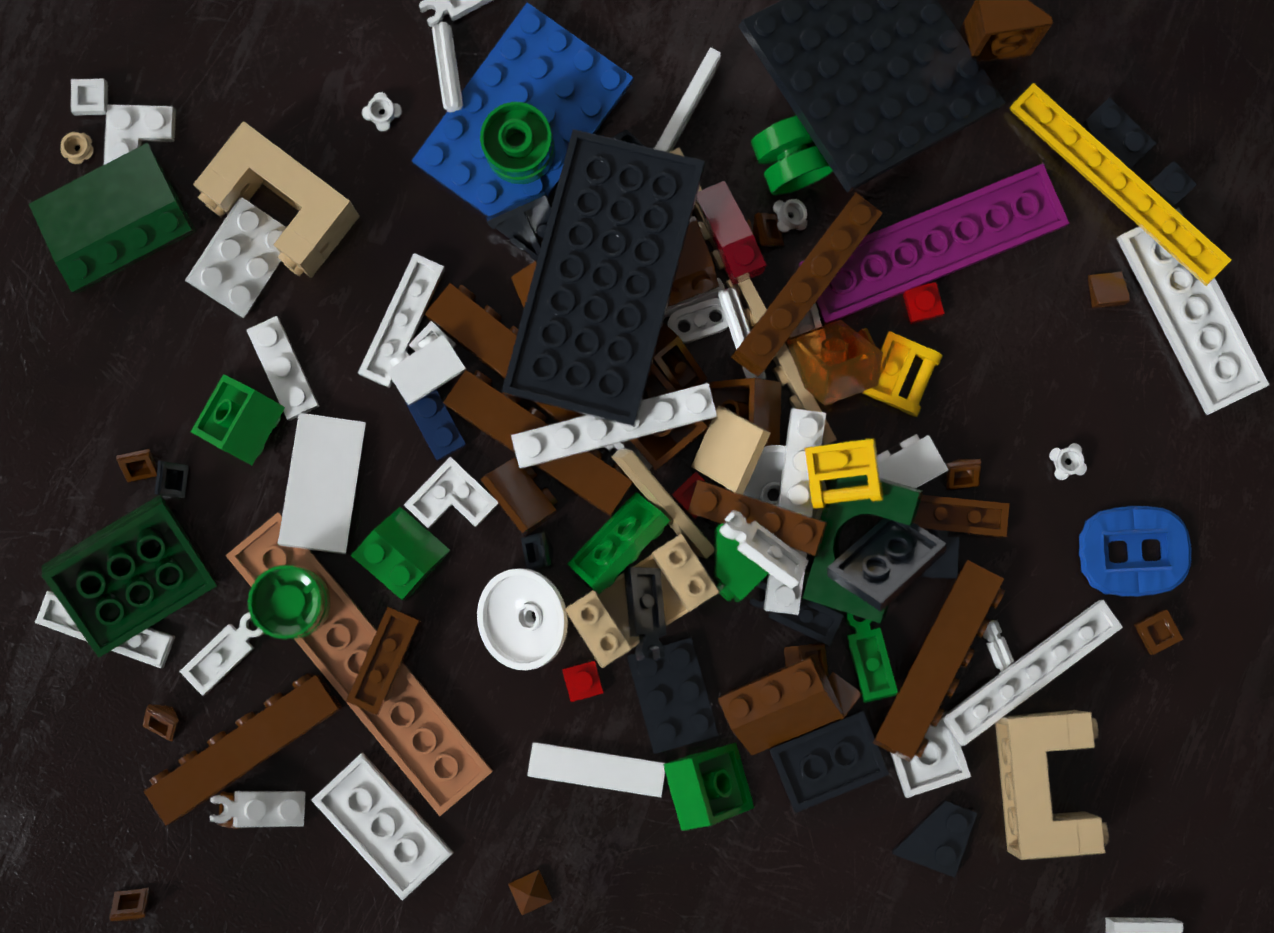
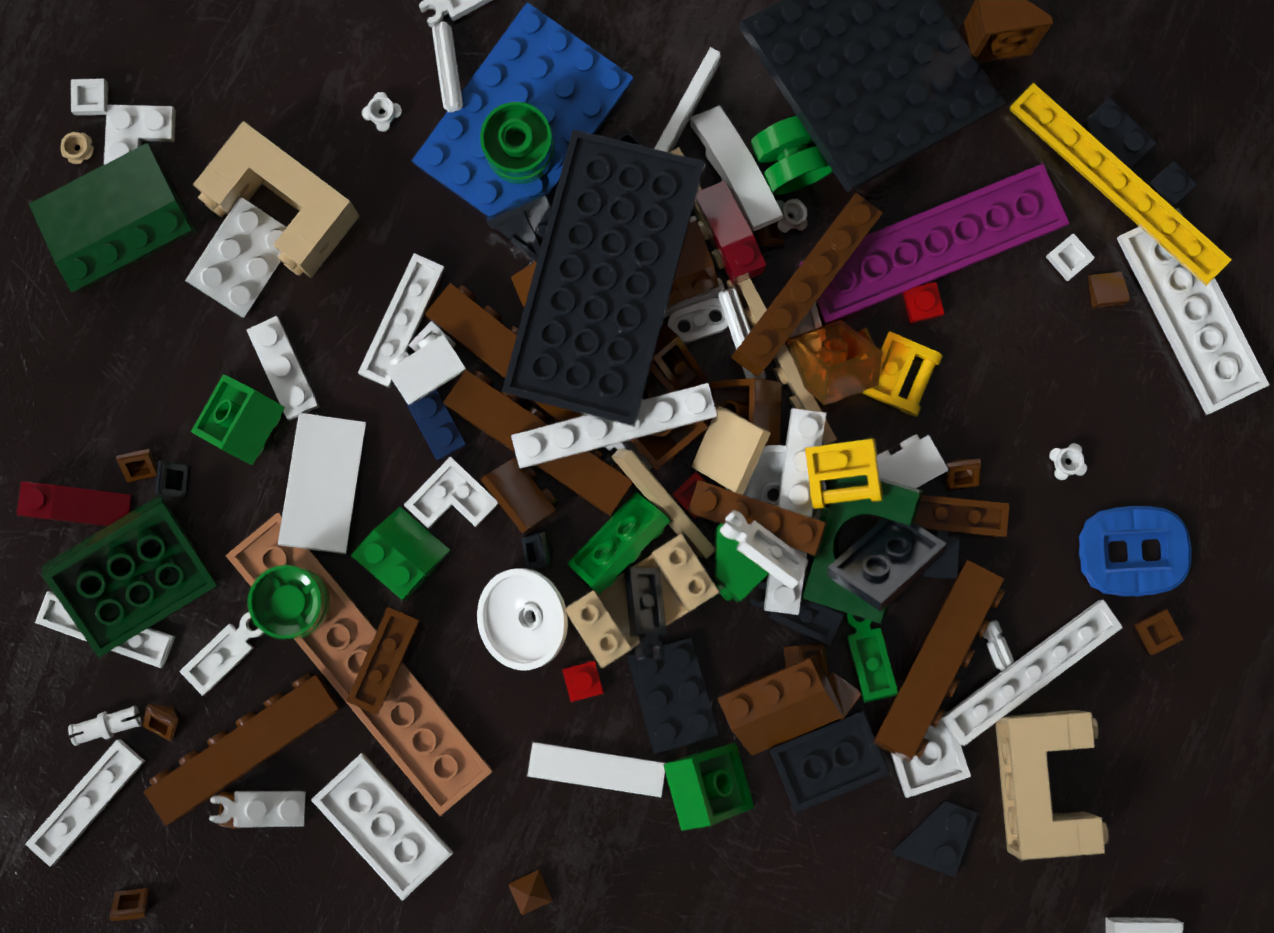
none -> dark red slope [17,481,133,526]
none -> white plate [25,739,145,867]
none -> white pin [68,705,142,746]
none -> white slope [690,106,783,232]
none -> white plate [1046,233,1095,281]

